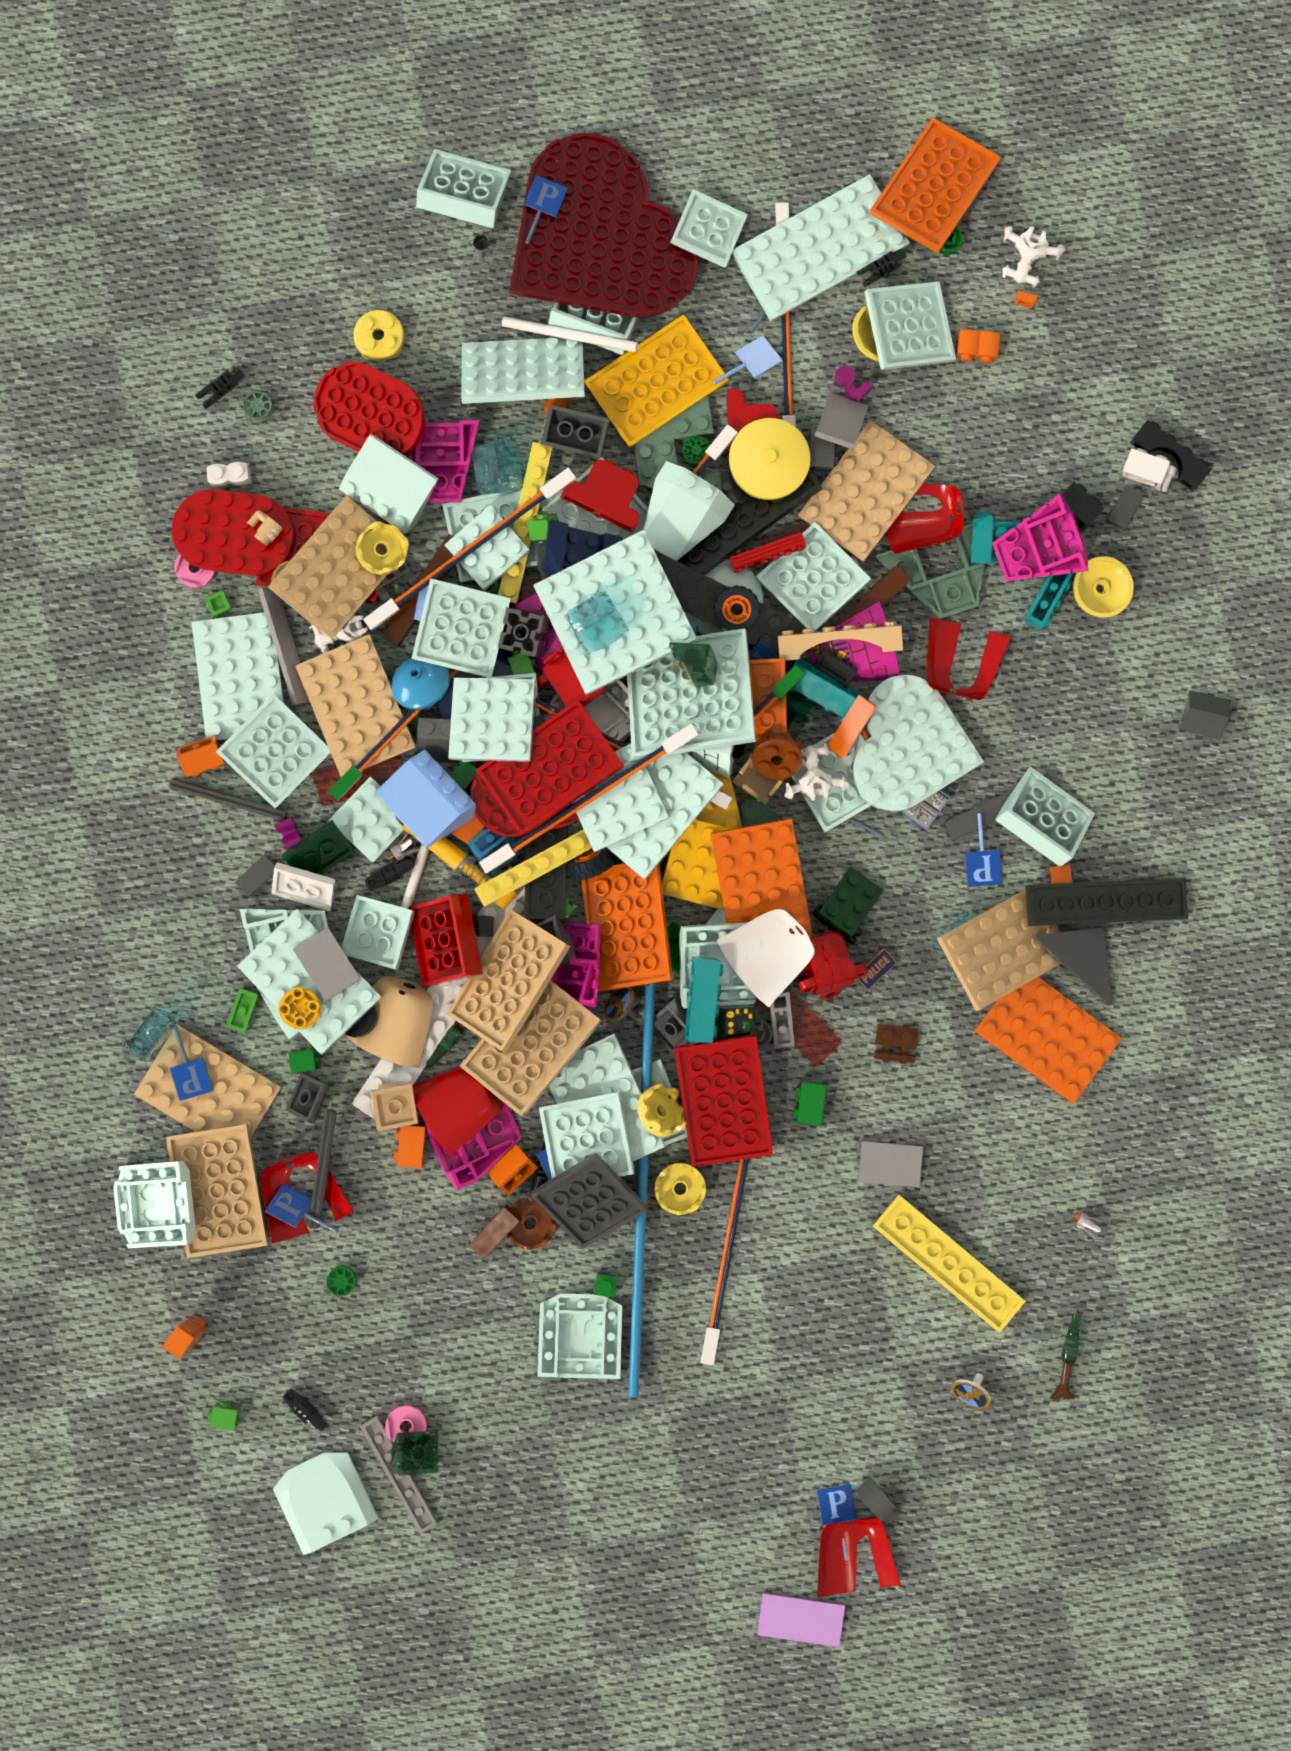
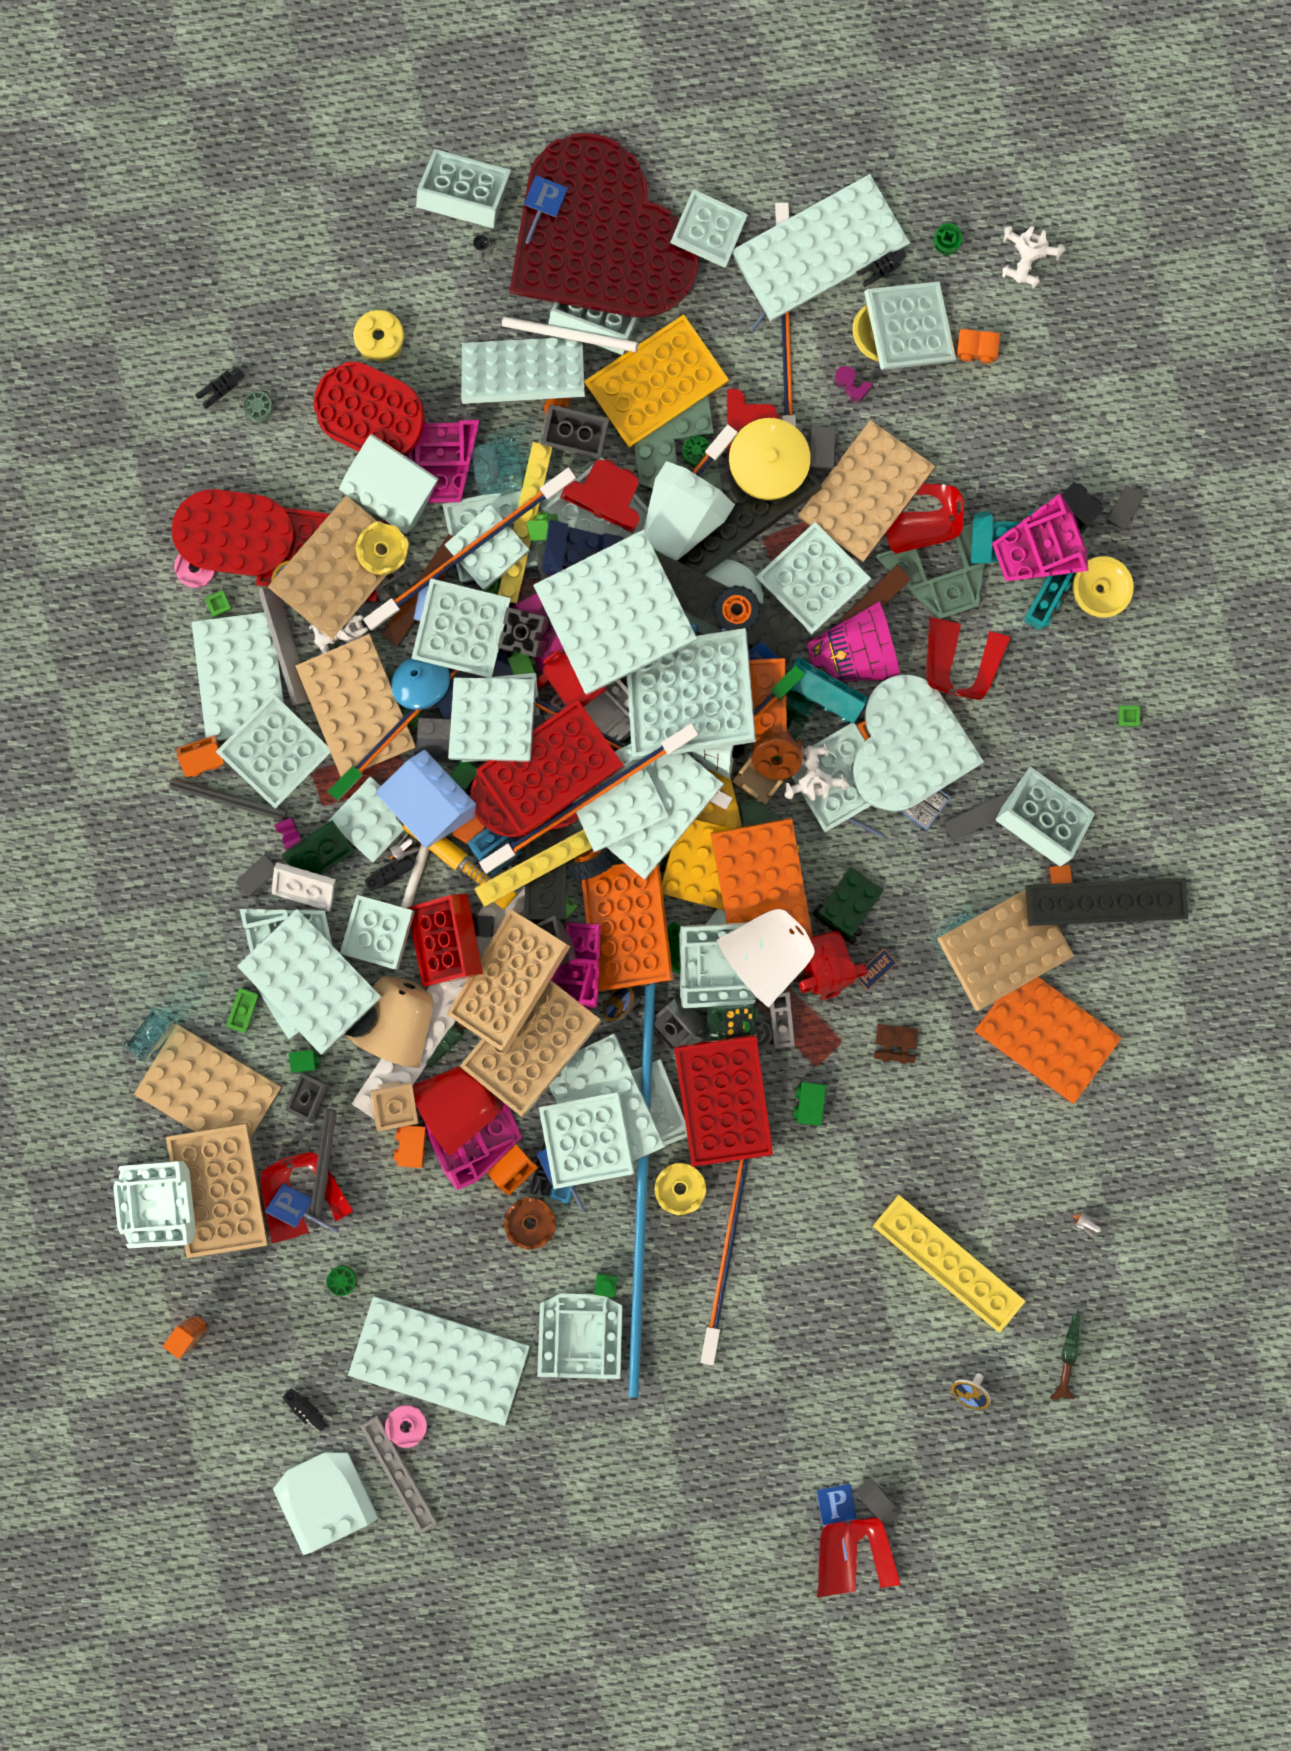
blue piece [170,1025,213,1101] -> none
white brick [207,462,252,489] -> none
bright green brick [207,1401,240,1431] -> none
tan piece [247,510,283,547] -> none
yellow tile [278,987,321,1029] -> none
light grey tile [293,927,361,1002] -> none
clear green slope [391,1430,438,1476] -> none
reddish brown tile [469,1205,522,1259] -> none
dark grey plate [531,1152,647,1249] -> none
clear light blue piece [565,591,630,655] -> none
light yellow plate [638,1084,687,1137] -> none
clear green slope [669,642,718,687] -> none
teal brick [684,956,723,1043] -> none
light blue piece [713,336,783,384] -> none
red piece [729,532,806,573] -> none
lavender tile [757,1592,845,1647] -> none
tan arch [778,621,903,660] -> none
black tile [813,648,857,687] -> none
light grey tile [815,393,868,449] -> none
orange slope [827,694,877,758] -> none
light grey tile [858,1141,923,1188] -> none
orange plate [869,117,1001,254] -> none
blue piece [965,813,1002,887] -> none
orange tile [1014,290,1038,309] -> none
dark grey tile [1032,927,1113,1006] -> none
white hinge [1123,448,1177,492] -> none
black arch [1129,420,1212,492] -> none
dark grey slope [1180,690,1229,739] -> none
none -> light aqua plate [348,1296,530,1426]
none -> bright green plate [1118,705,1140,727]

